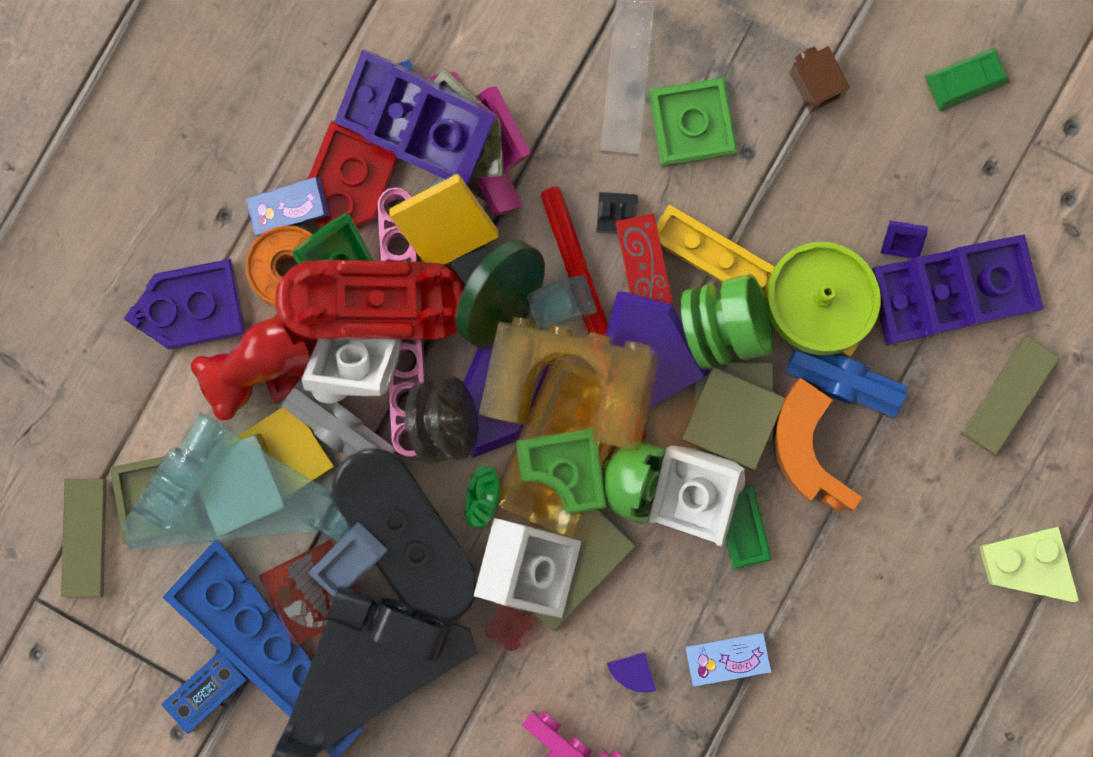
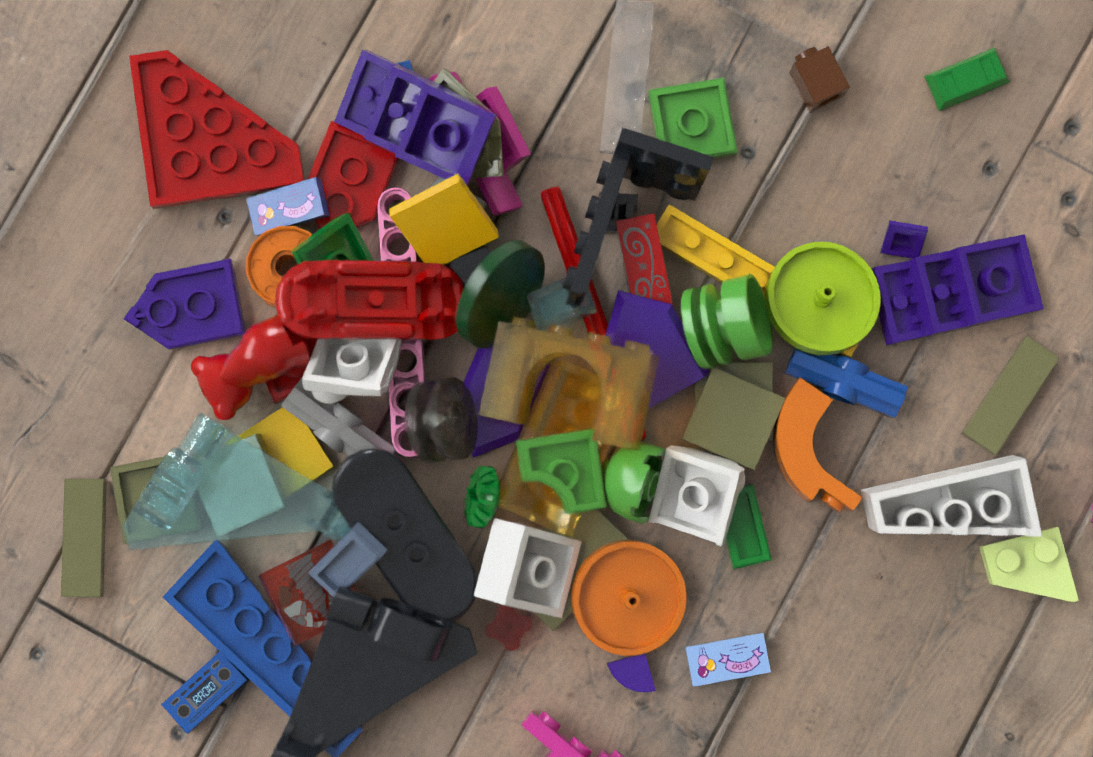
none -> red plate [129,50,305,209]
none -> black bracket [562,128,714,307]
none -> orange piece [571,540,687,656]
none -> white wedge [861,455,1042,537]

